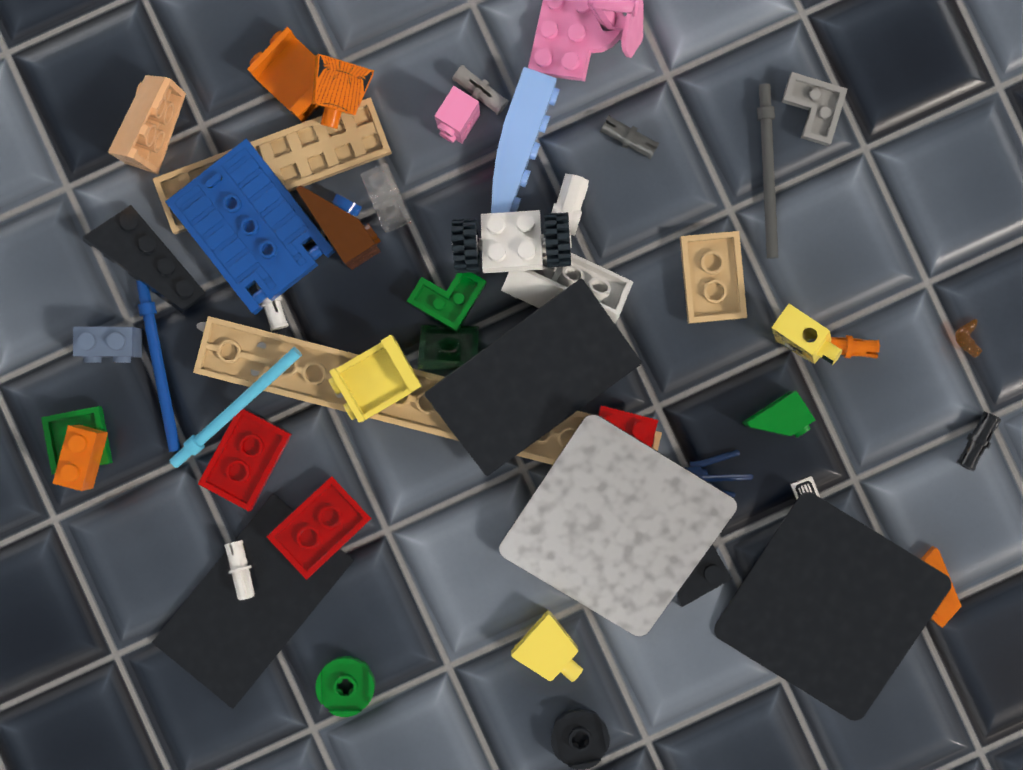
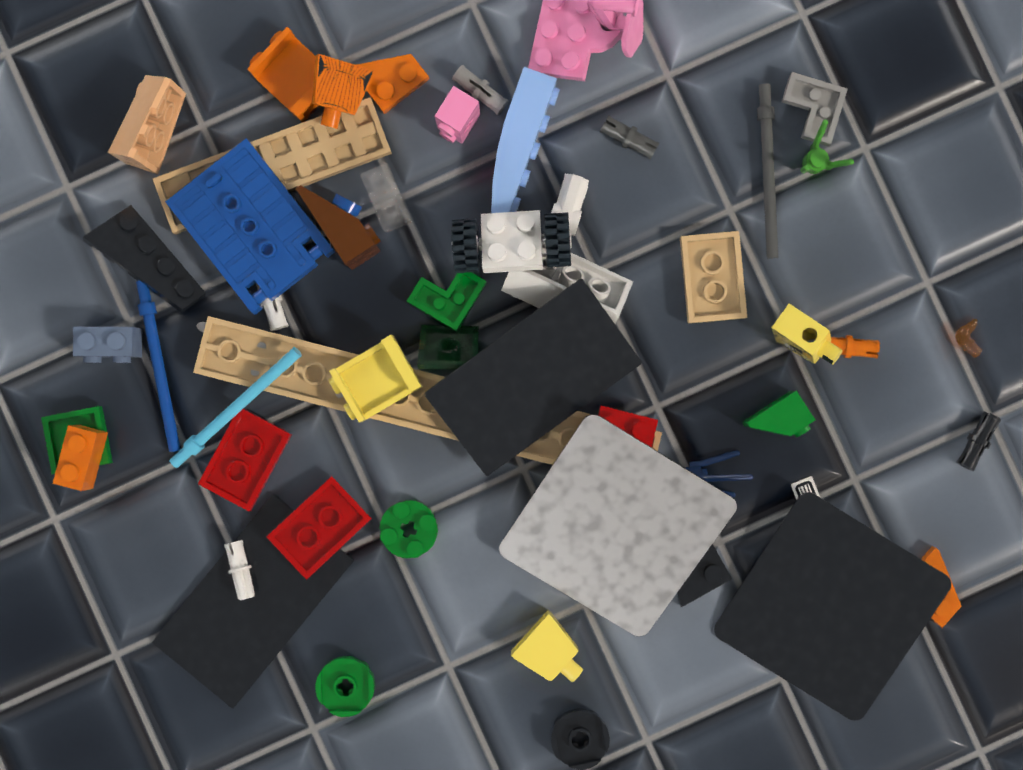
none -> orange wing [357,54,429,114]
none -> green plate [380,499,438,558]
none -> bright green plant [800,120,854,174]

